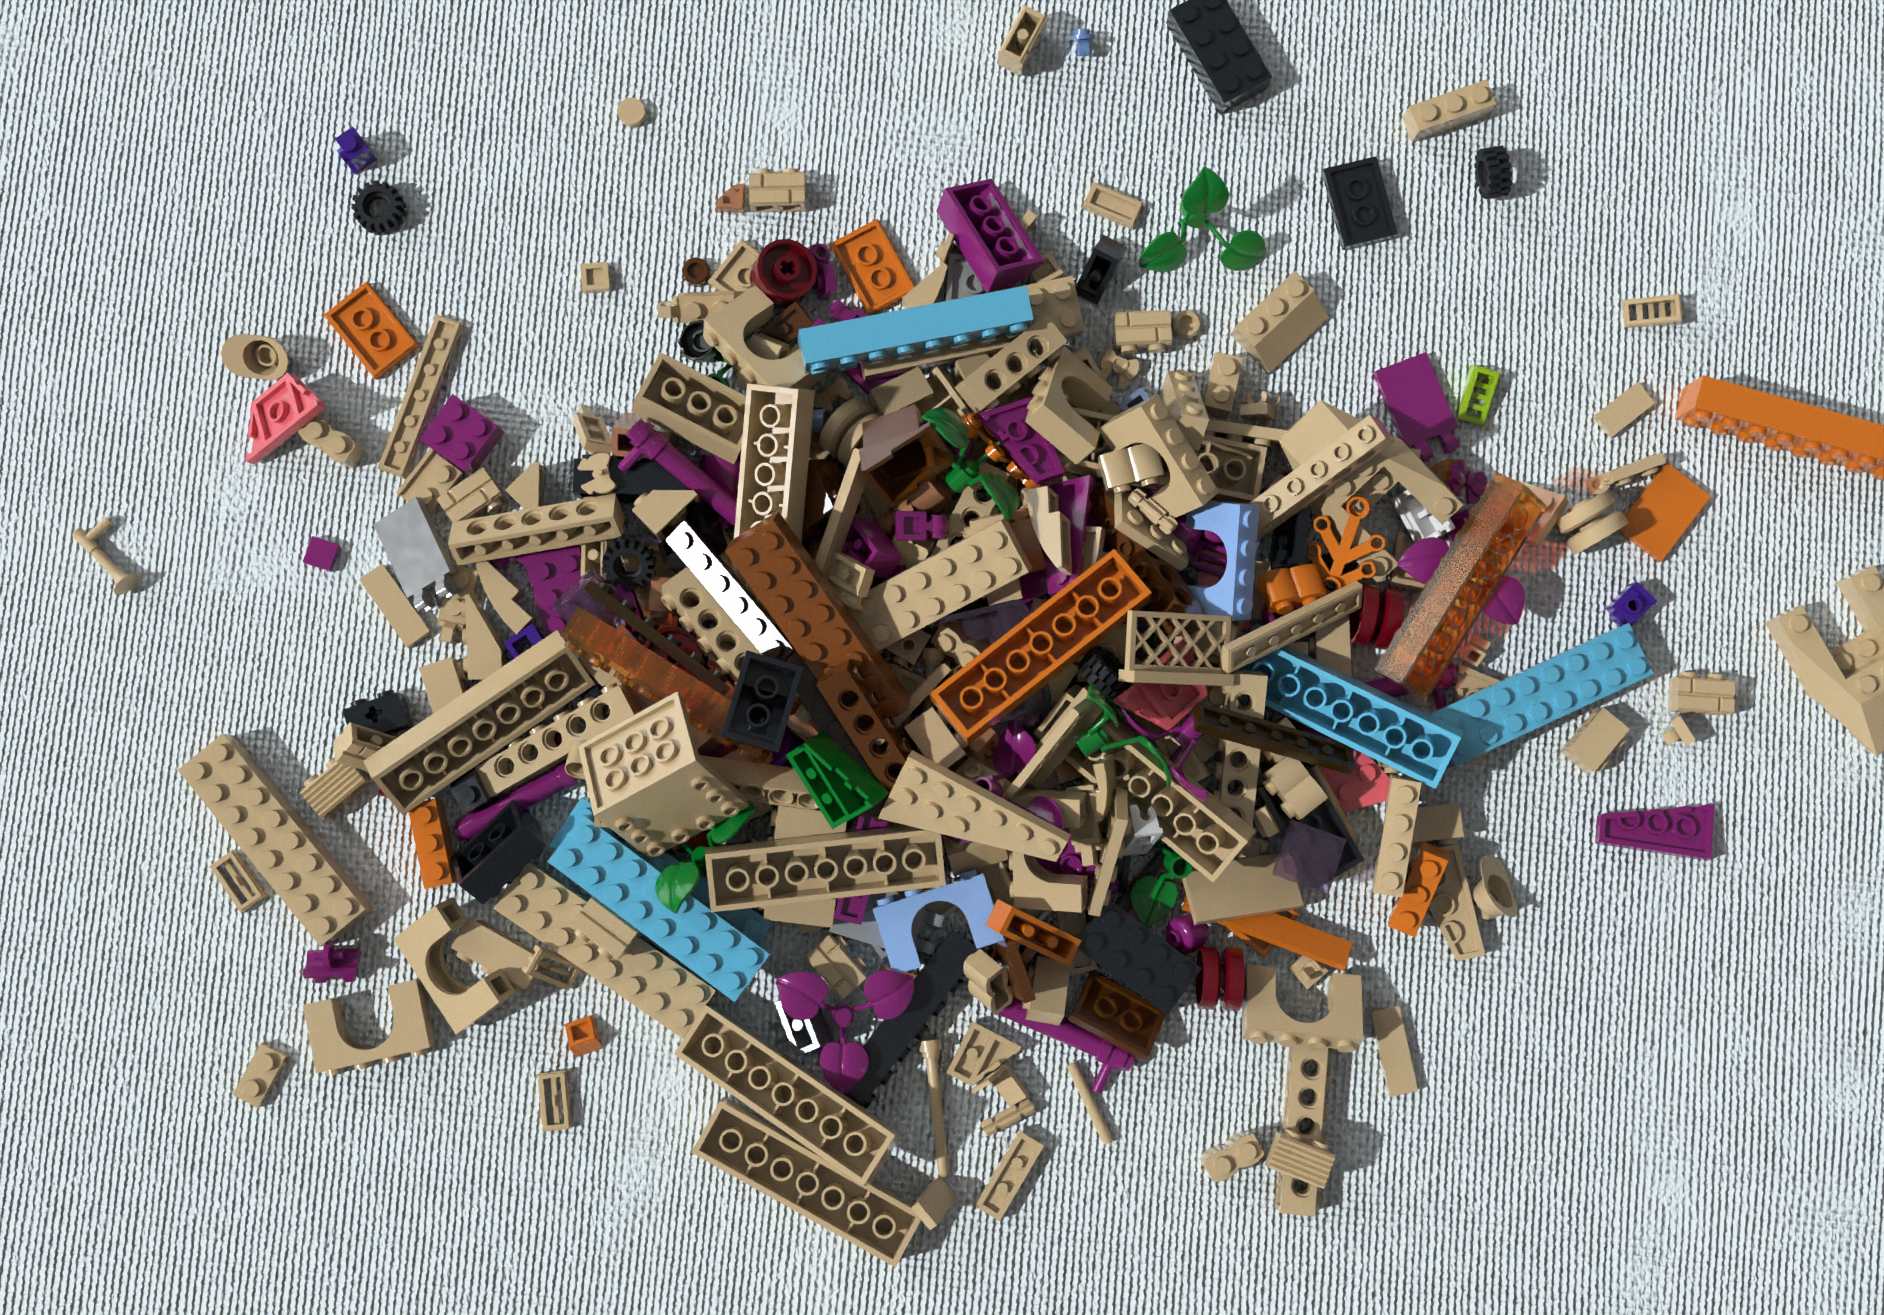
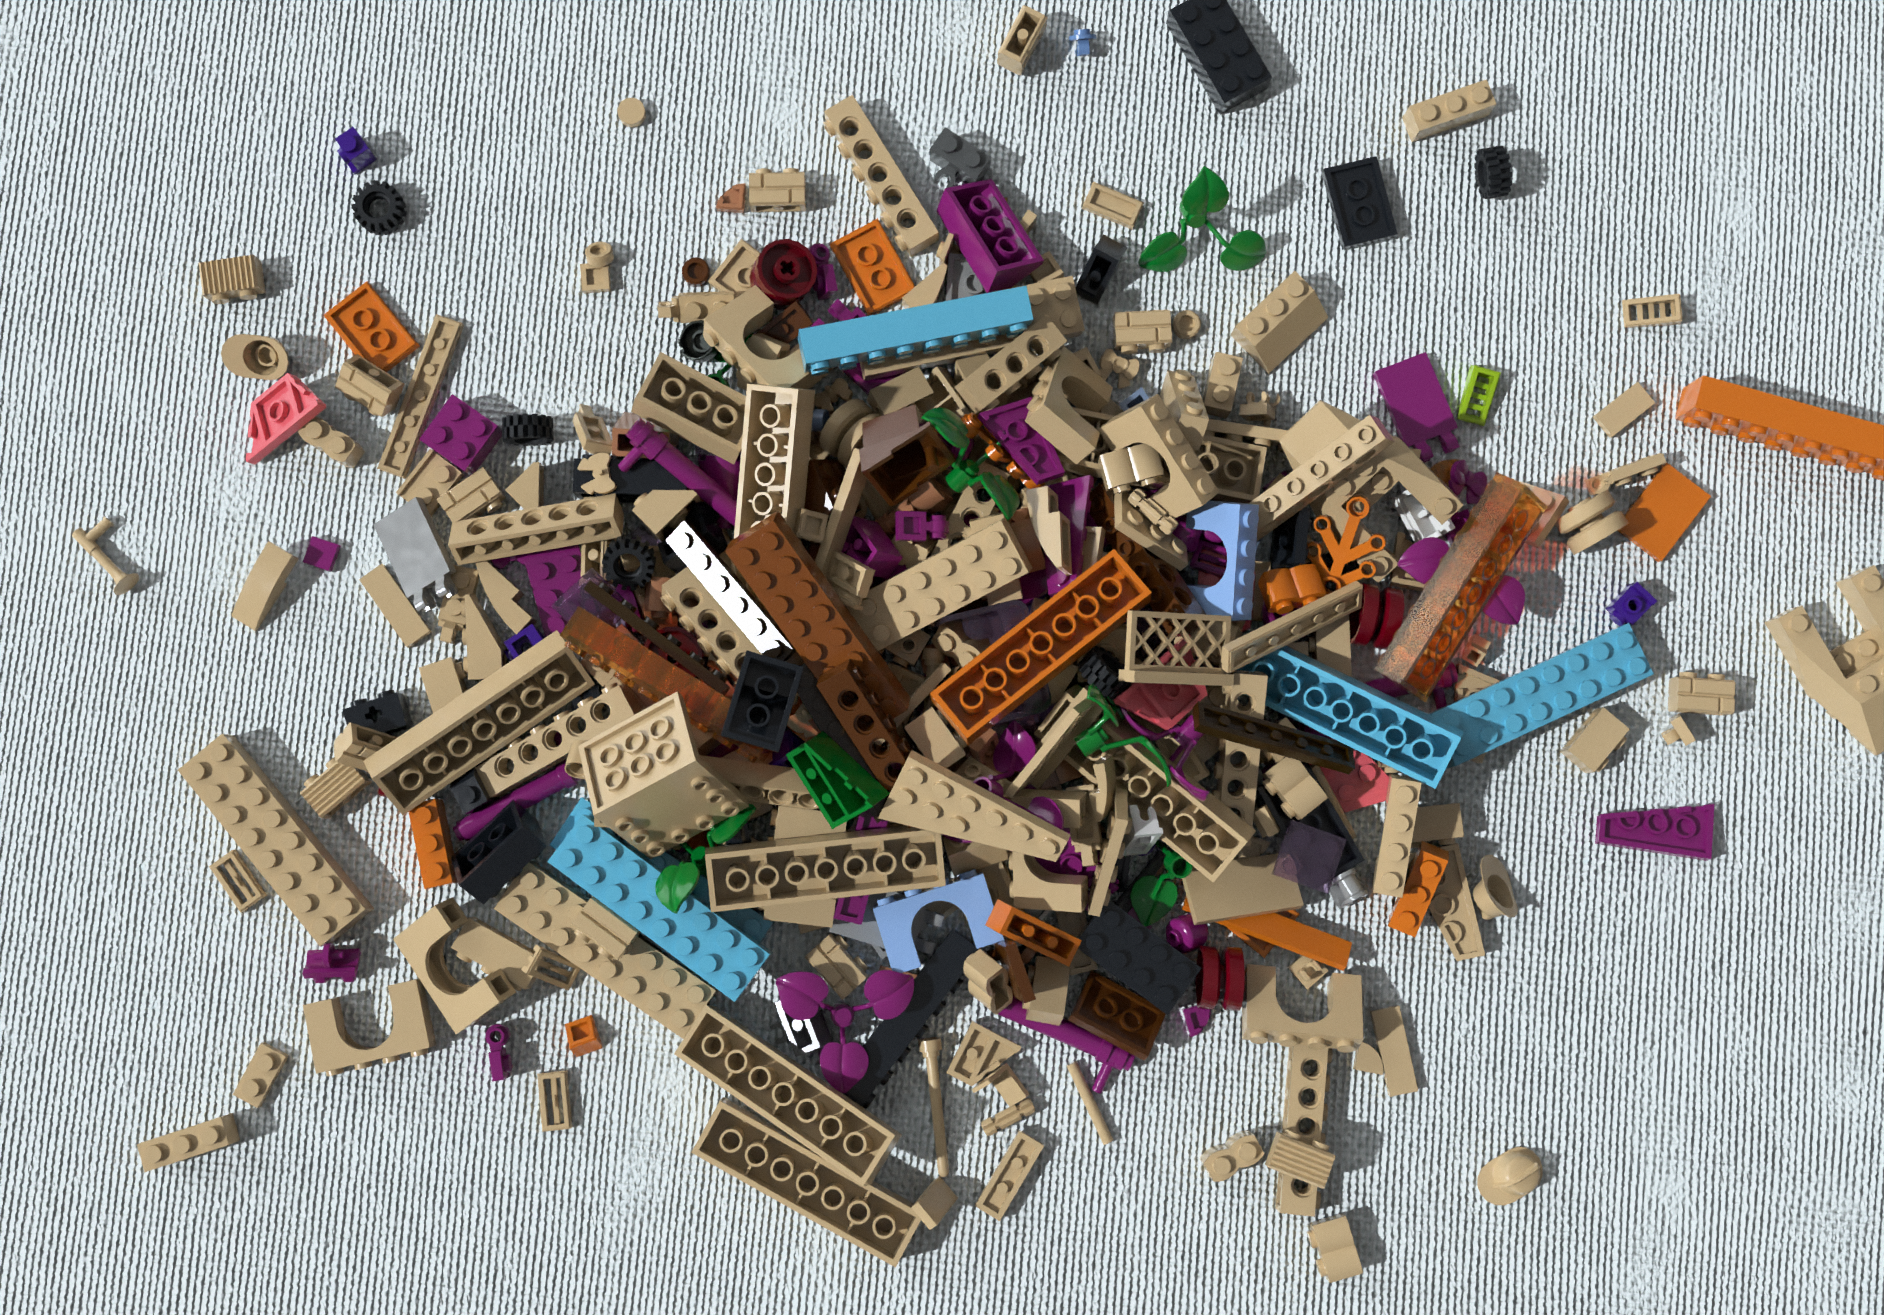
none -> tan brick [137,1113,240,1172]
none -> tan brick [199,254,266,304]
none -> tan slope [232,541,299,631]
none -> tan brick [335,354,405,417]
none -> magenta plate [485,1023,513,1082]
none -> black tyre [502,413,554,446]
none -> tan tile [585,242,614,267]
none -> tan tile [794,508,828,544]
none -> tan brick [823,94,939,257]
none -> dark grey brick [930,127,991,188]
none -> magenta tile [1182,1005,1211,1037]
none -> tan brick [1307,1213,1363,1283]
none -> light grey piece [1328,868,1369,909]
none -> tan tile [1353,1042,1383,1075]
none -> tan piece [1477,1147,1543,1206]

